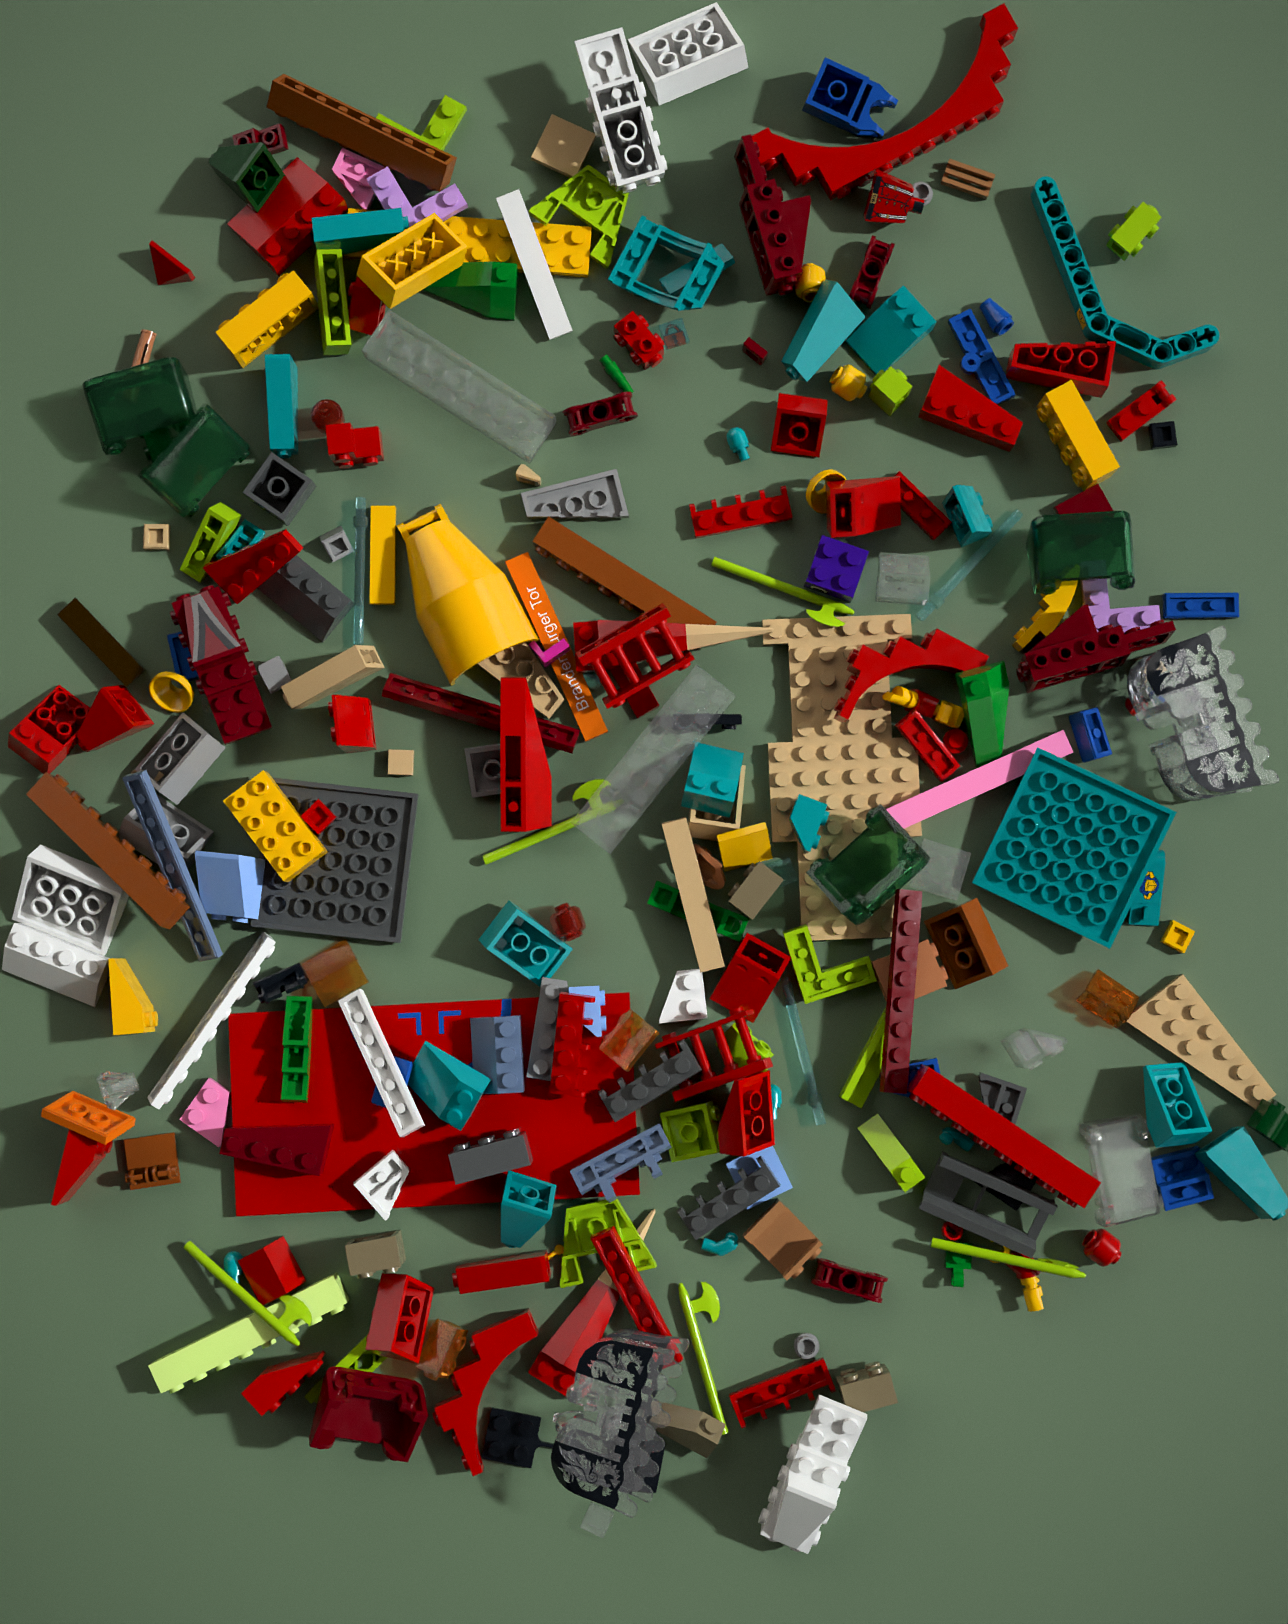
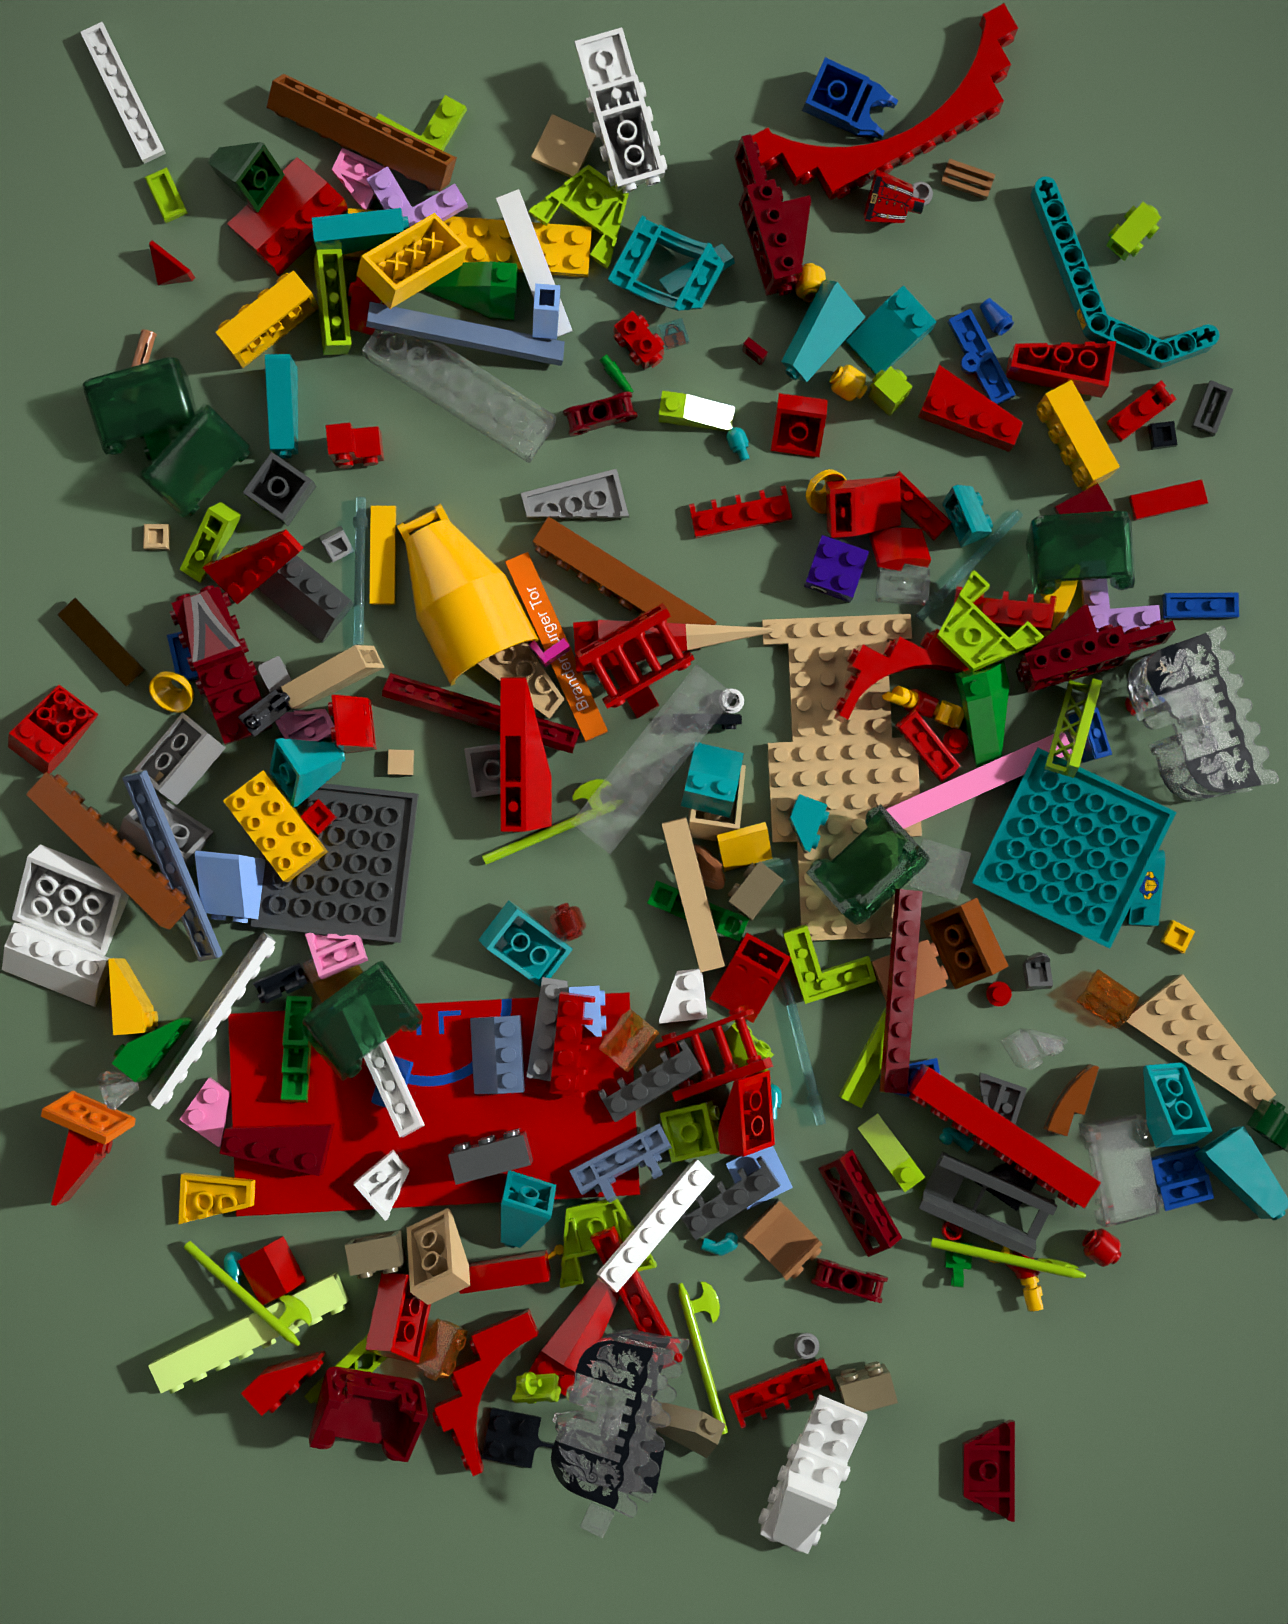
red slope [76,685,155,752] -> none
dark orange hinge [124,1132,181,1190] -> none
teal slope [216,519,265,560] -> none
dark red slope [232,123,289,155] -> none
clear red head [311,399,345,434] -> none
teal slope [408,1041,491,1131] -> none
tan slope [516,464,541,487] -> none
white slope [628,2,748,105] -> none
lime piece [711,557,854,627] -> none
dark red piece [849,235,895,309] -> none
none -> white plate [80,22,166,164]
none -> green slope [111,1017,194,1082]
none -> lime tile [145,167,188,223]
none -> yellow wing [178,1173,255,1225]
none -> black hinge [238,689,291,737]
none -> teal slope [269,738,345,808]
none -> bright pink wing [275,709,335,742]
none -> clear green windscreen [303,961,423,1081]
none -> bright pink wing [305,933,368,979]
none -> sand blue tile [366,302,565,366]
none -> tan slope [407,1208,470,1305]
none -> lime hips [512,1372,561,1404]
none -> light blue slope [532,283,561,339]
none -> white plate [596,1159,714,1293]
none -> slope [658,391,735,432]
none -> white plate [719,689,744,714]
none -> dark red fence [818,1149,902,1257]
none -> red slope [869,528,931,571]
none -> lime wing [937,570,1044,672]
none -> red hinge [953,586,1057,631]
none -> dark red wing [962,1420,1015,1522]
none -> red plate [986,981,1012,1007]
none -> dark grey plate [1023,952,1053,990]
none -> lime fence [1044,678,1102,778]
none -> dark orange slope [1044,1064,1099,1136]
none -> red tile [1129,479,1208,521]
none -> dark grey tile [1191,380,1233,436]

